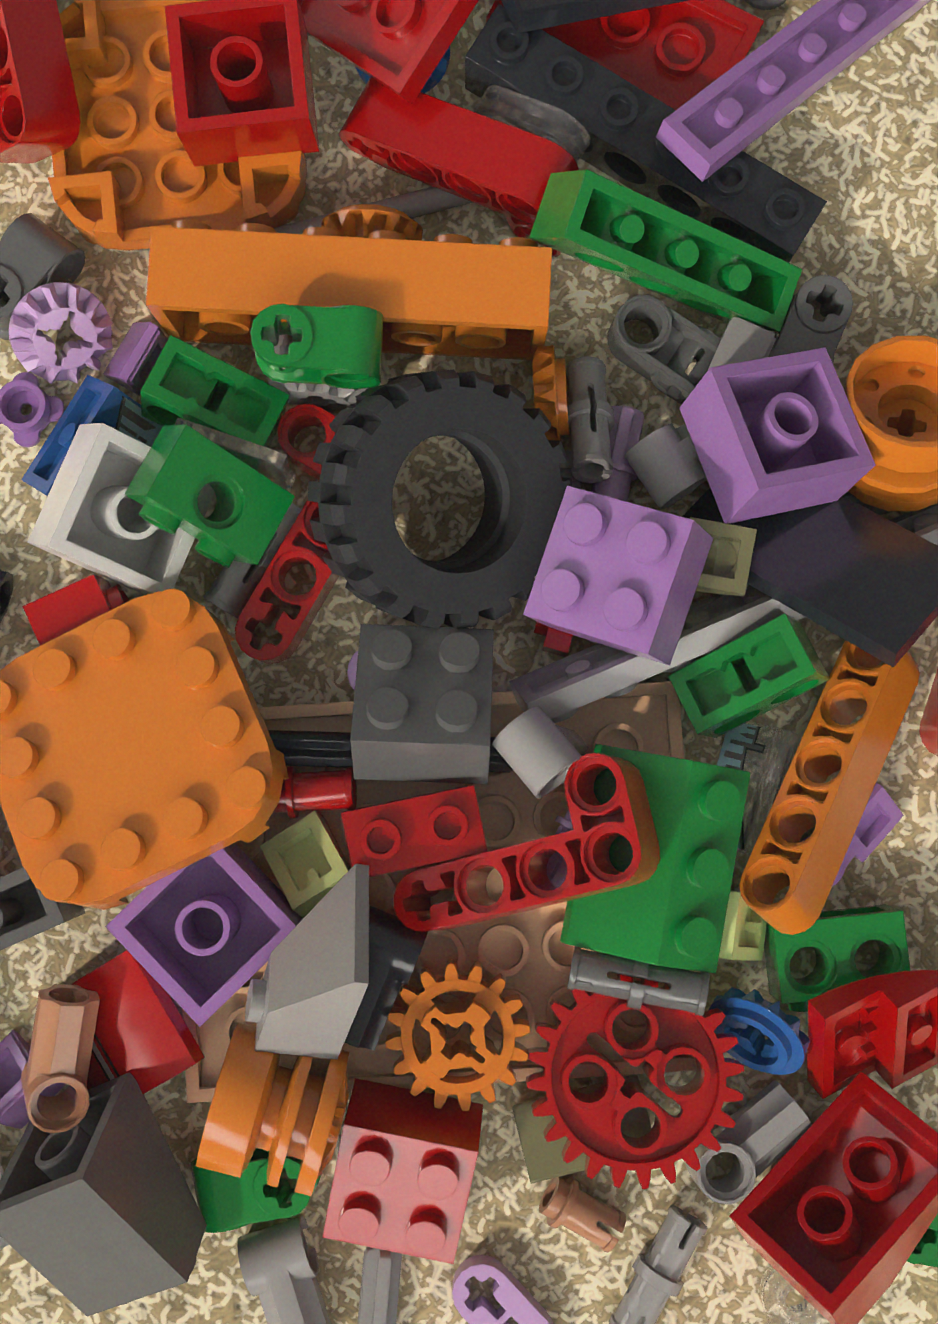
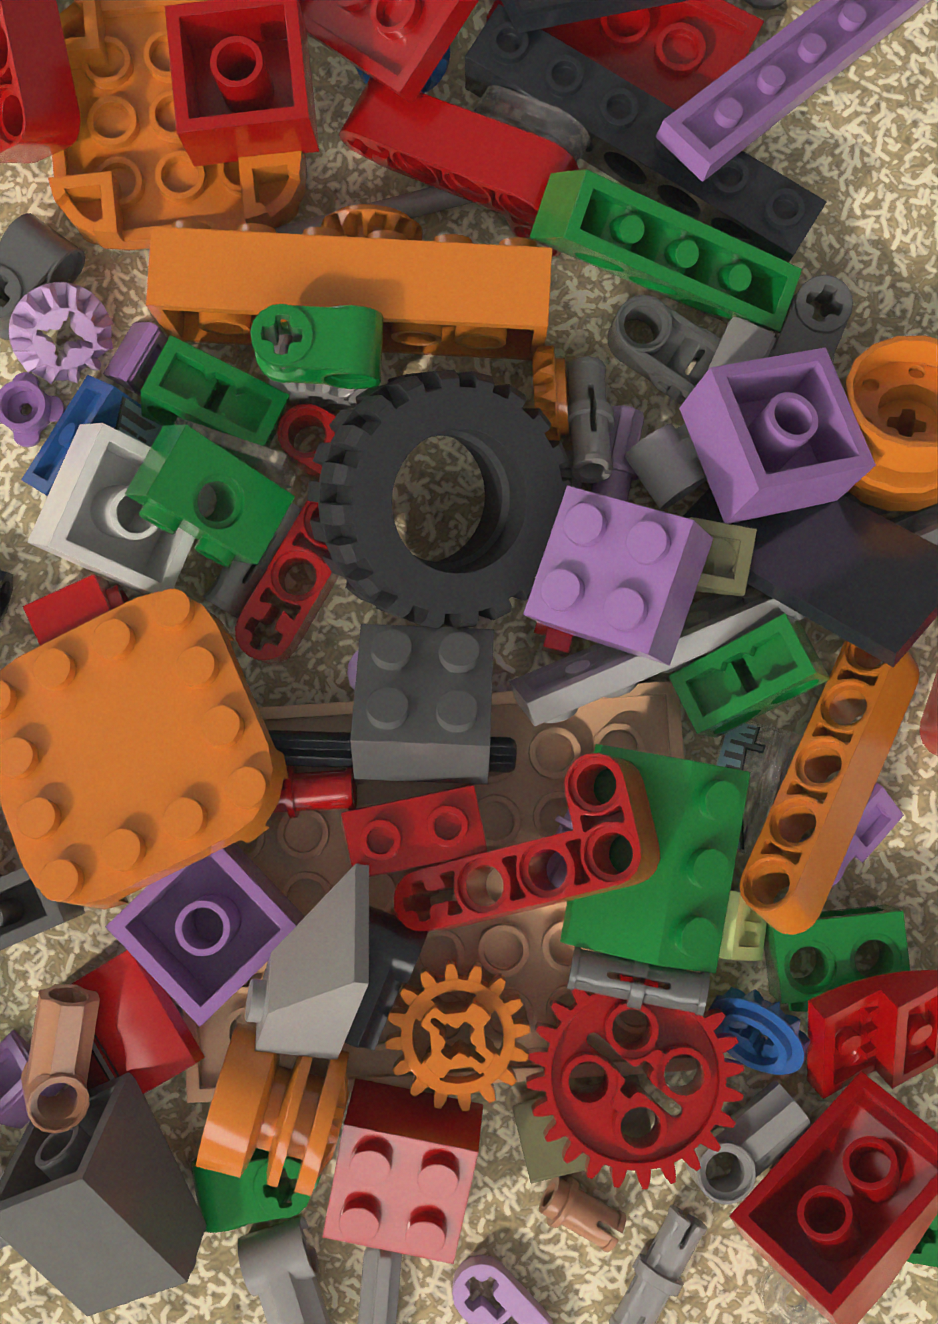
yellowish green bracket [260,811,351,918] -> none
light grey piece [492,706,588,798] -> none

